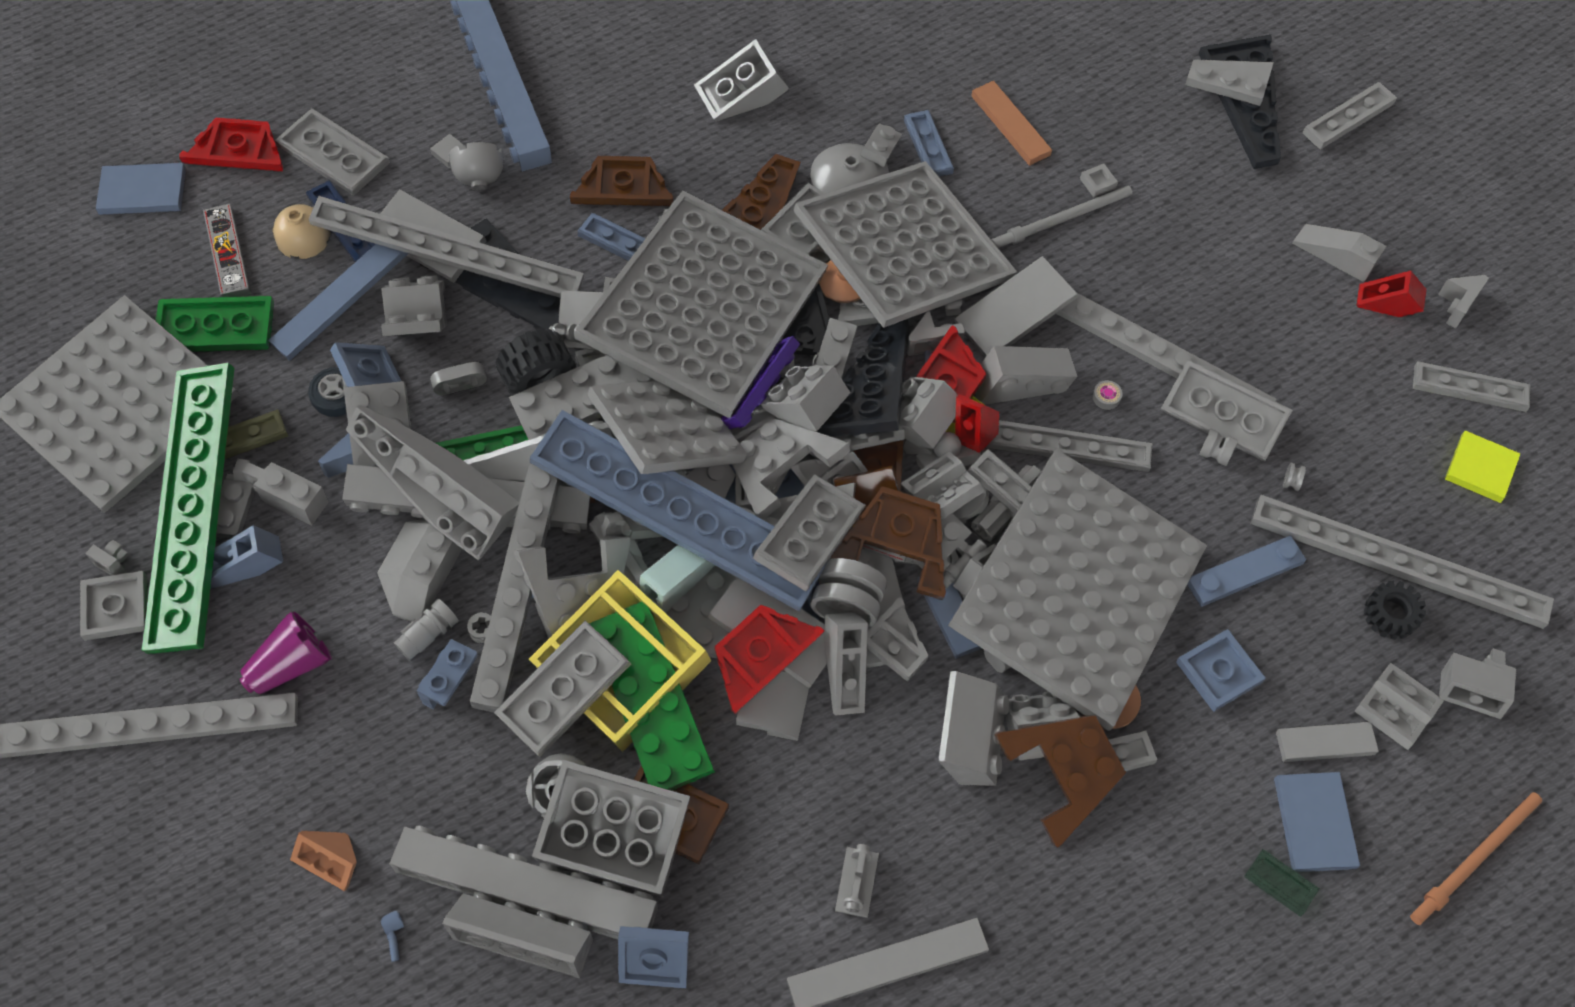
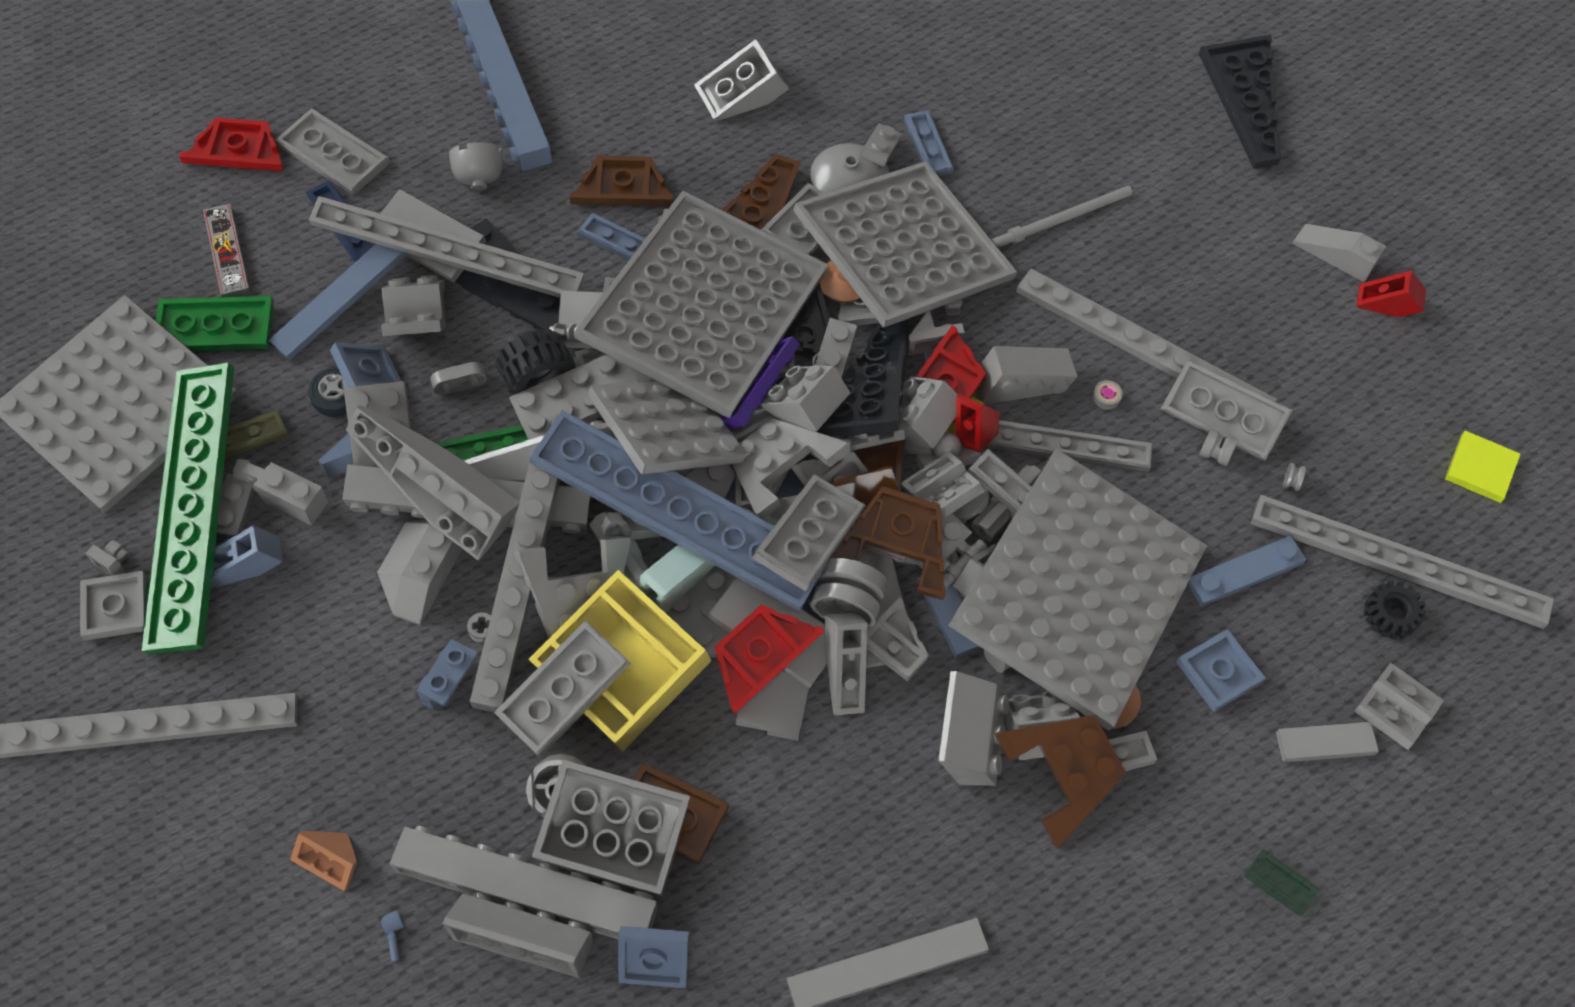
sand blue tile [96,163,186,215] -> none
magenta cone [239,611,332,694] -> none
tan cylinder [273,204,331,259] -> none
light grey axle [393,599,459,661] -> none
light grey tile [430,134,467,168] -> none
green plate [589,602,715,791] -> none
light grey hinge [835,844,879,918] -> none
light grey tile [954,256,1077,357] -> none
nougat tile [972,81,1052,166] -> none
light grey plate [1080,163,1118,198] -> none
light grey wing [1185,60,1274,106] -> none
sand blue tile [1274,772,1360,872] -> none
light grey plate [1302,82,1397,150] -> none
nougat bar [1410,792,1543,925] -> none
light grey tile [1413,361,1530,412] -> none
light grey slope [1438,275,1489,329] -> none
light grey hinge [1439,648,1516,719] -> none

